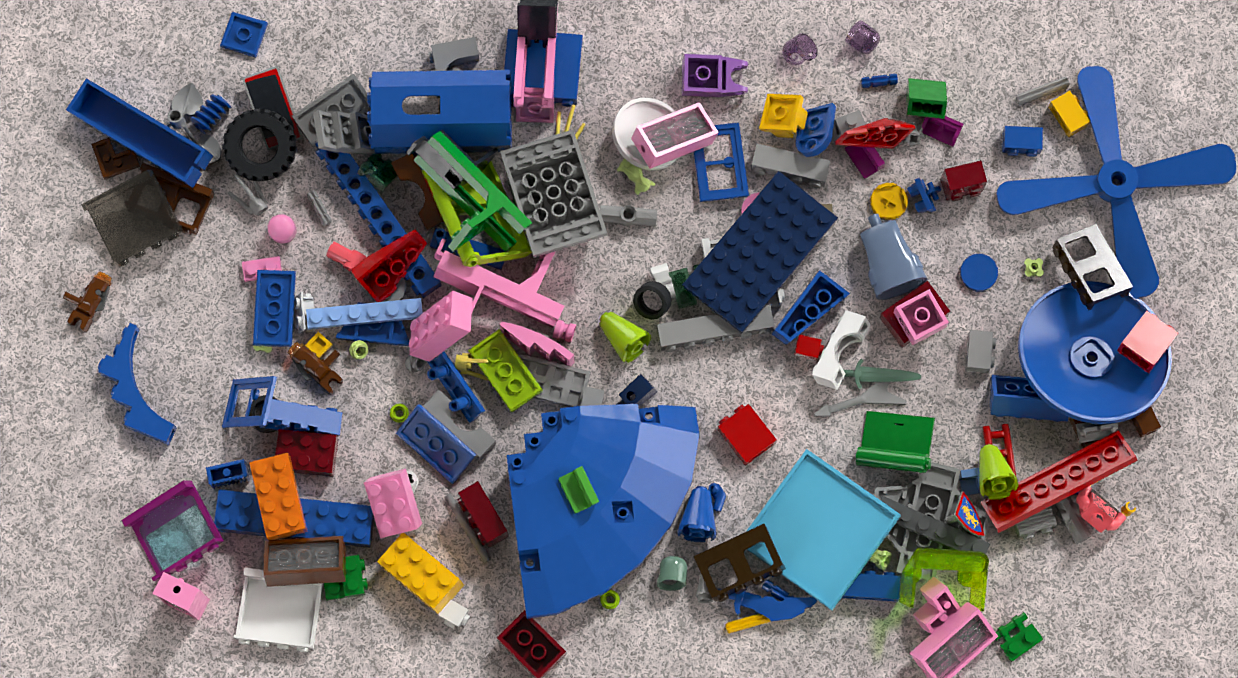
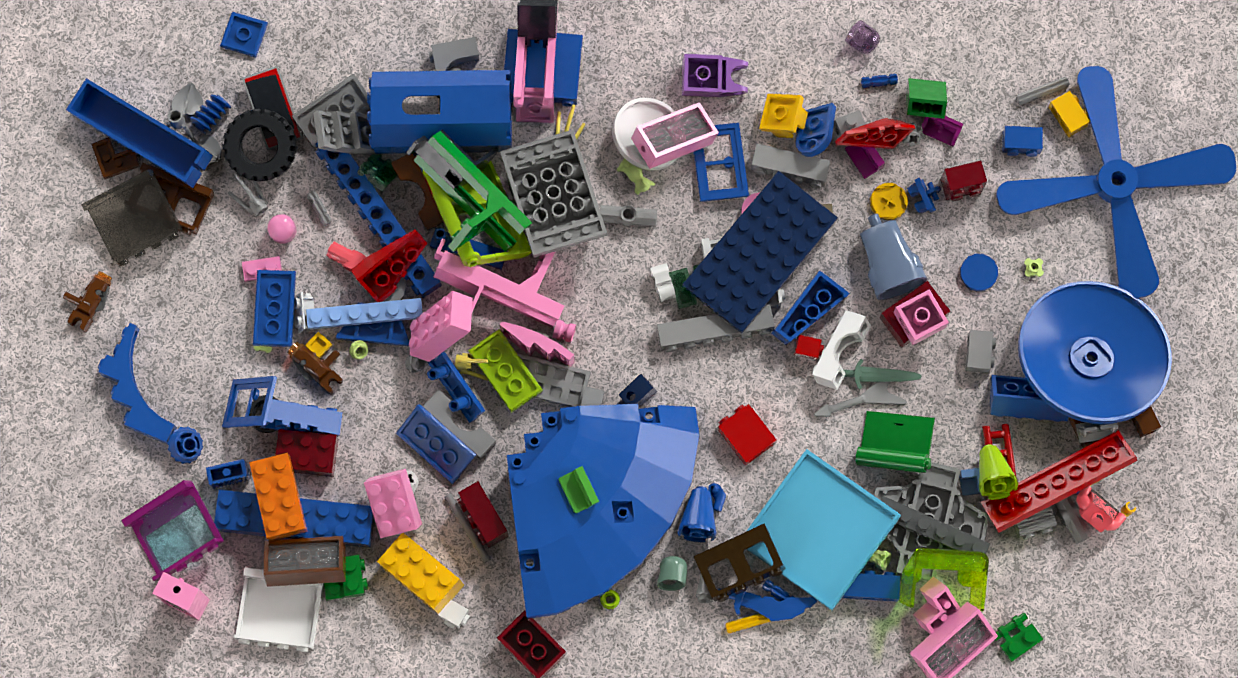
lime plate [390,404,409,423] -> none
lime cone [599,312,651,363] -> none
black tyre [633,281,672,320] -> none
clear purple helmet [782,33,818,66] -> none
shield [945,491,985,536] -> none
window [1052,224,1133,311] -> none
brick [1117,311,1178,373] -> none
none -> blue piece [167,426,203,464]

